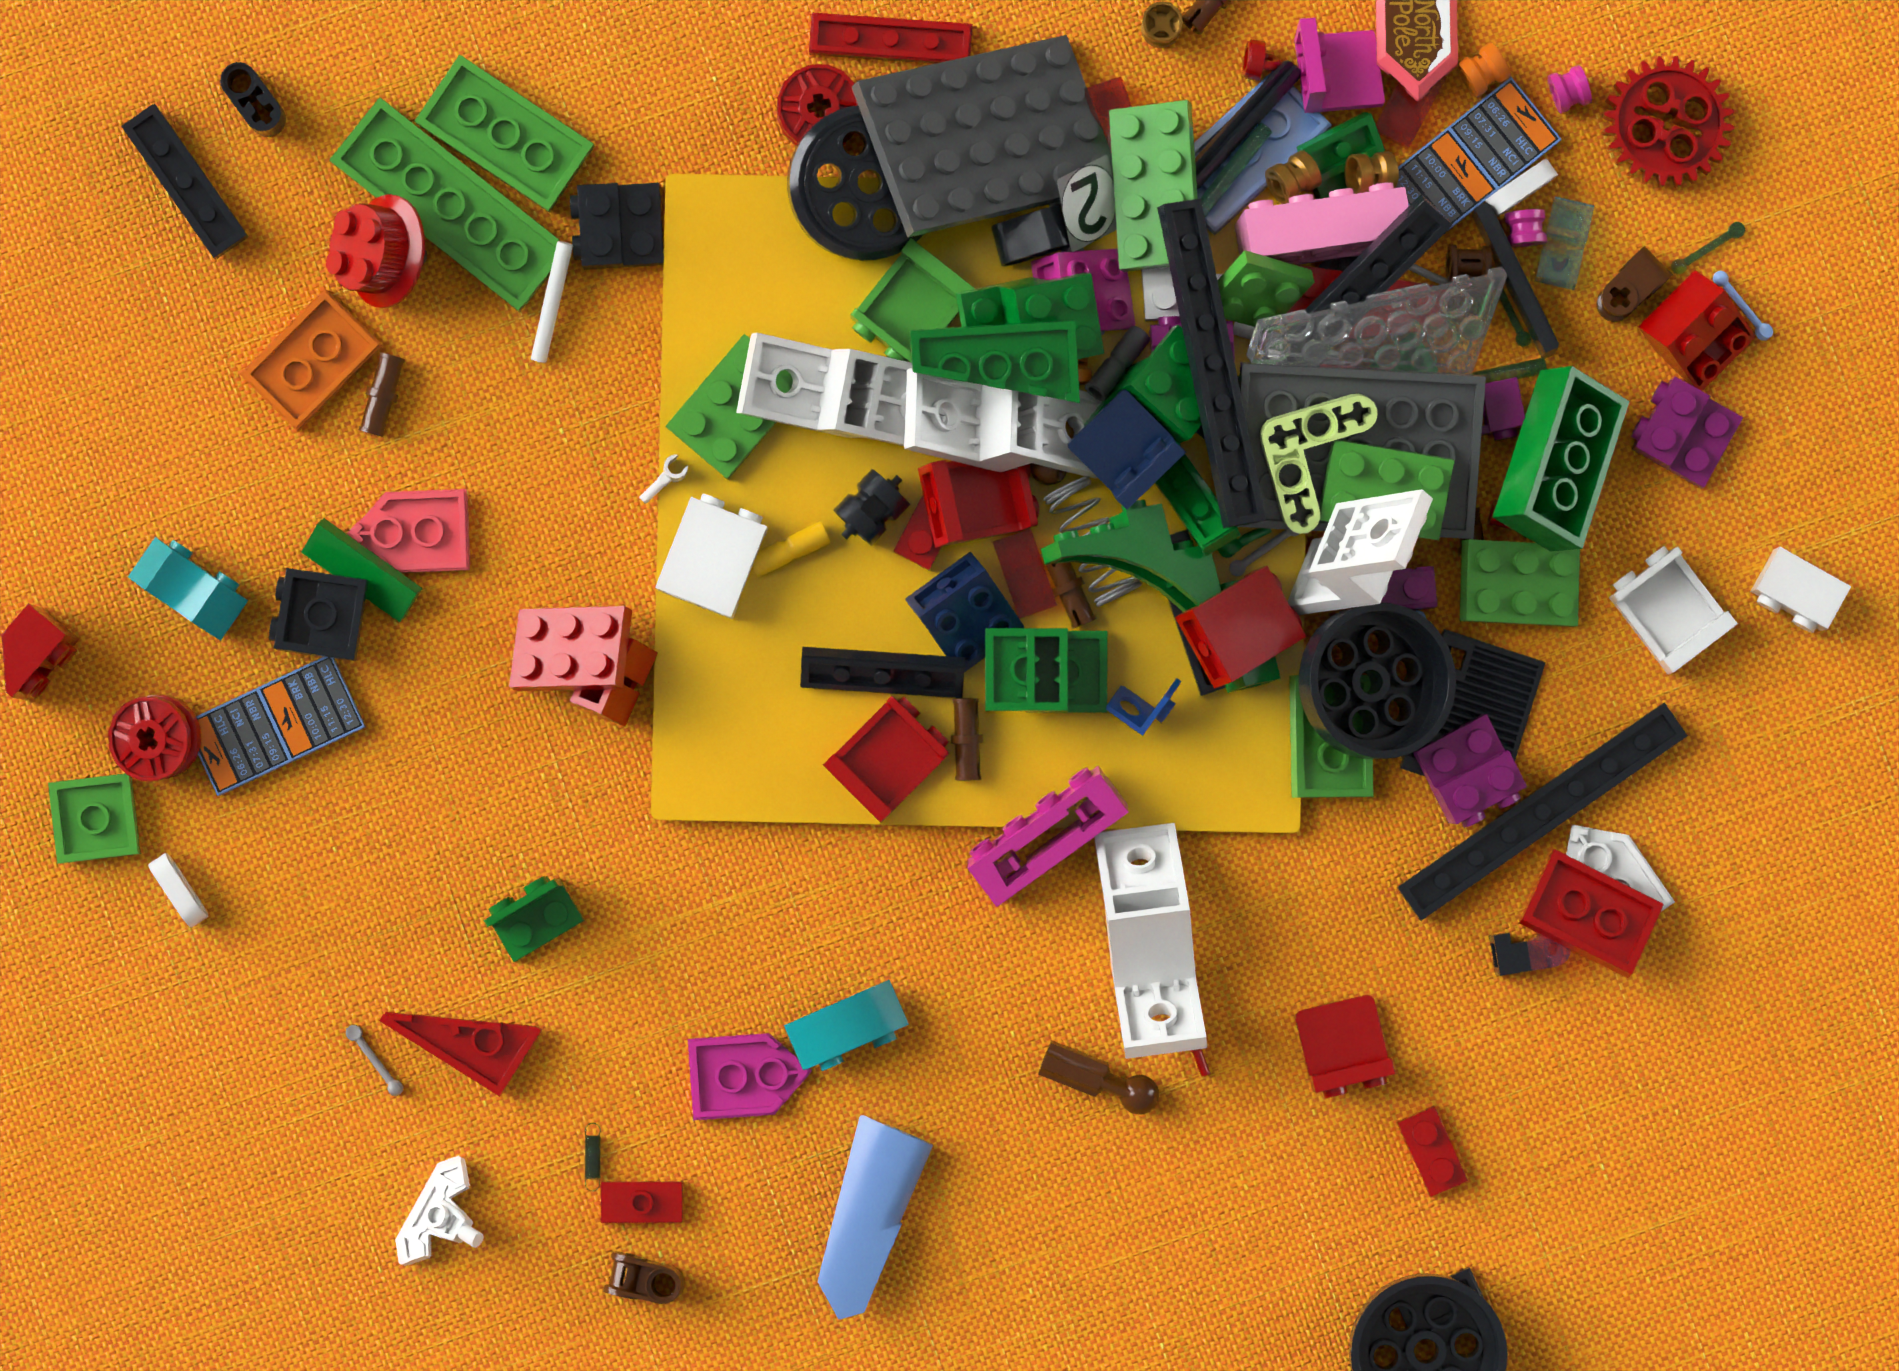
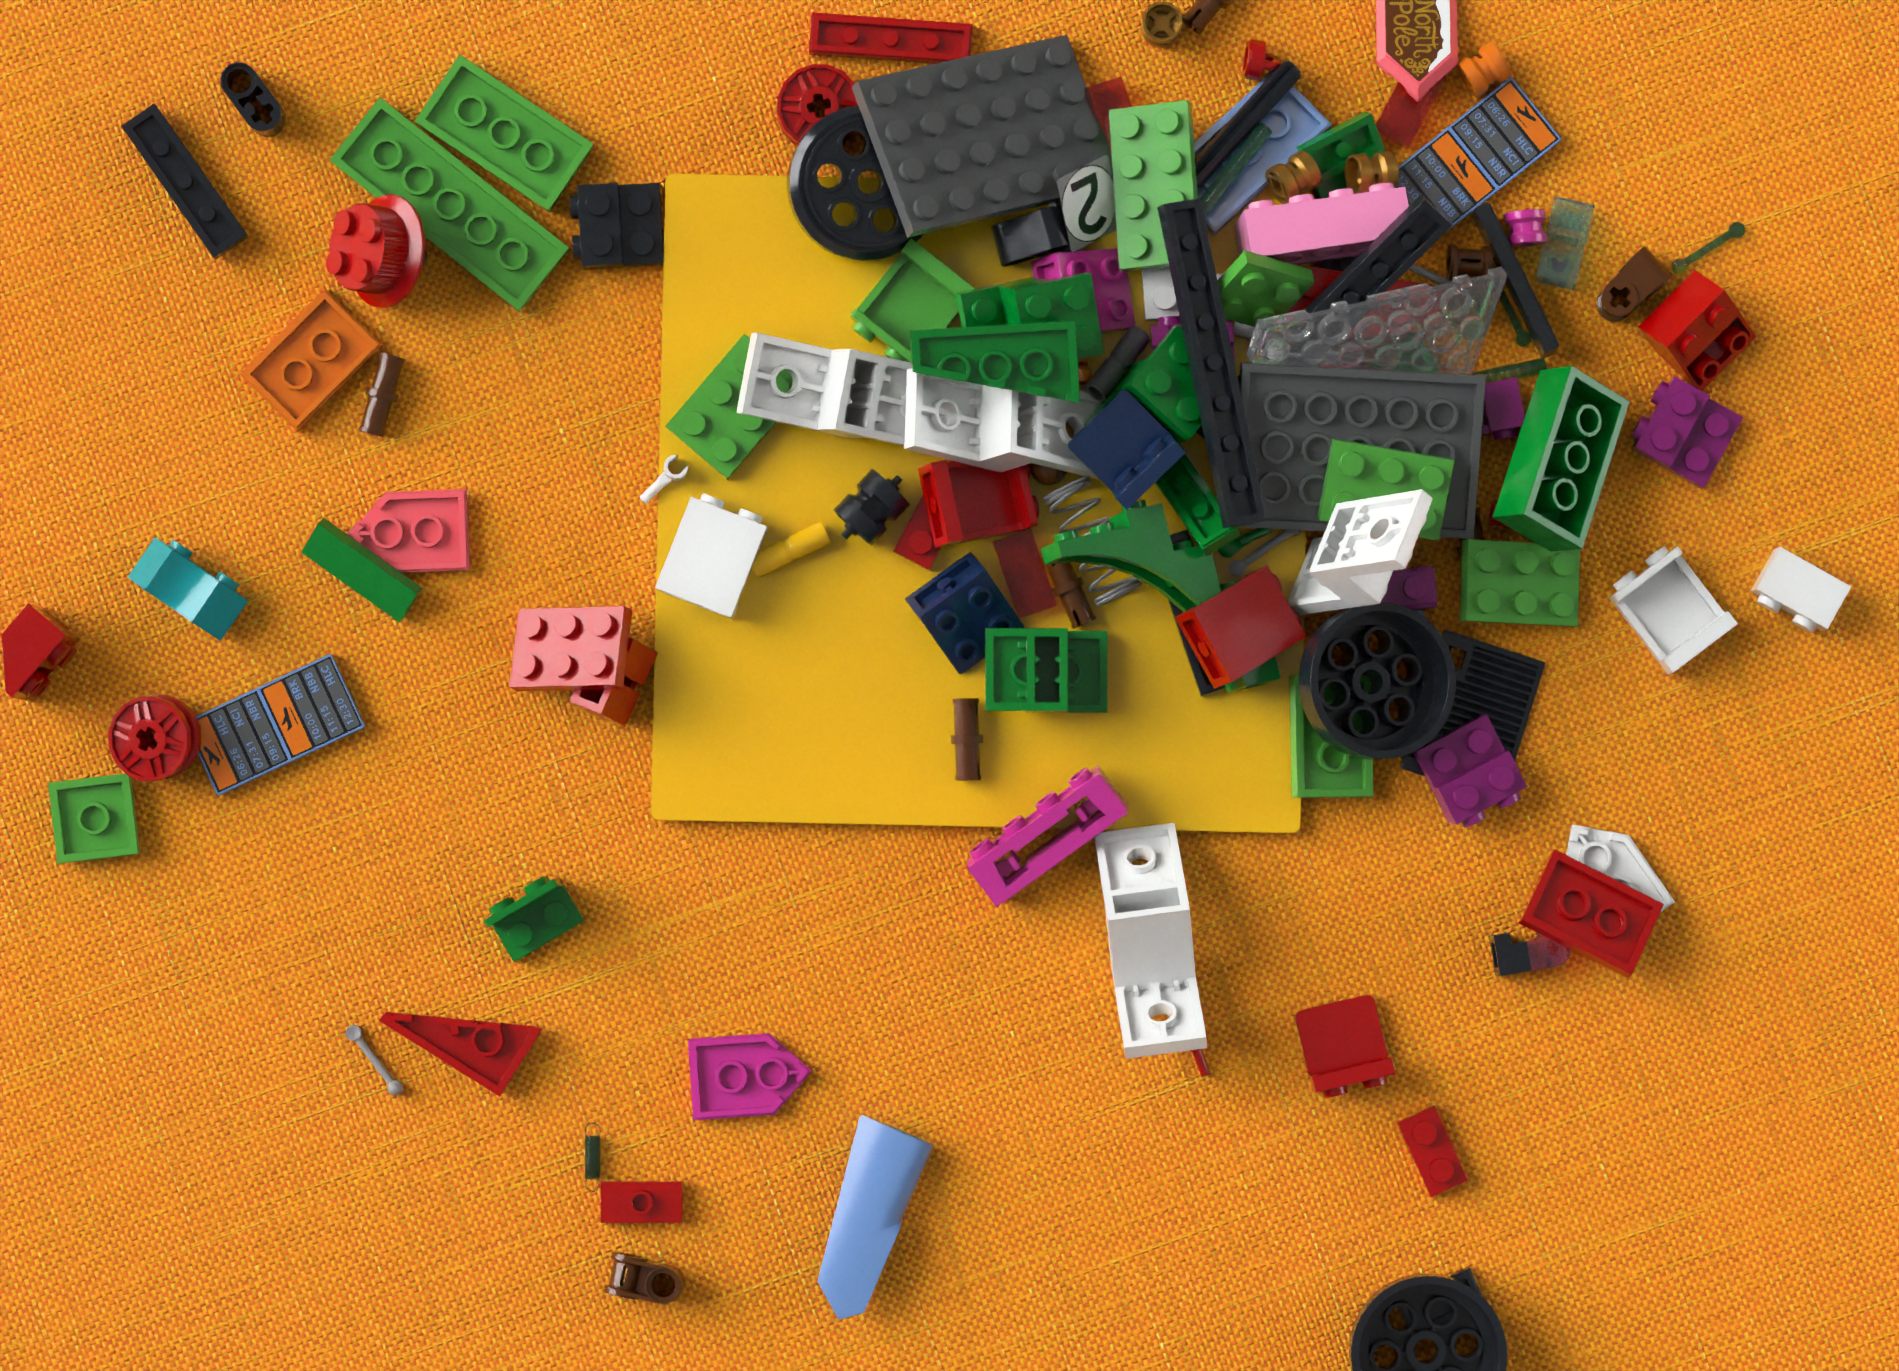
white beam [148,853,208,928] -> none
black plate [269,568,369,661] -> none
white piece [395,1156,484,1266] -> none
white bar [531,241,573,363] -> none
teal brick [784,980,909,1071] -> none
black tile [800,647,965,698] -> none
red panel [823,696,950,823] -> none
reddish brown piece [1038,1040,1159,1115] -> none
blue bracket [1106,678,1182,736] -> none
yellowish green beam [1260,393,1378,534] -> none
dark pink bracket [1294,17,1385,113] -> none
black plate [1396,702,1688,921] -> none
white beam [1485,158,1558,217] -> none
dark pink wheel [1548,65,1592,114] -> none
red gear [1602,56,1735,188] -> none
light blue hinge [1713,270,1773,341] -> none

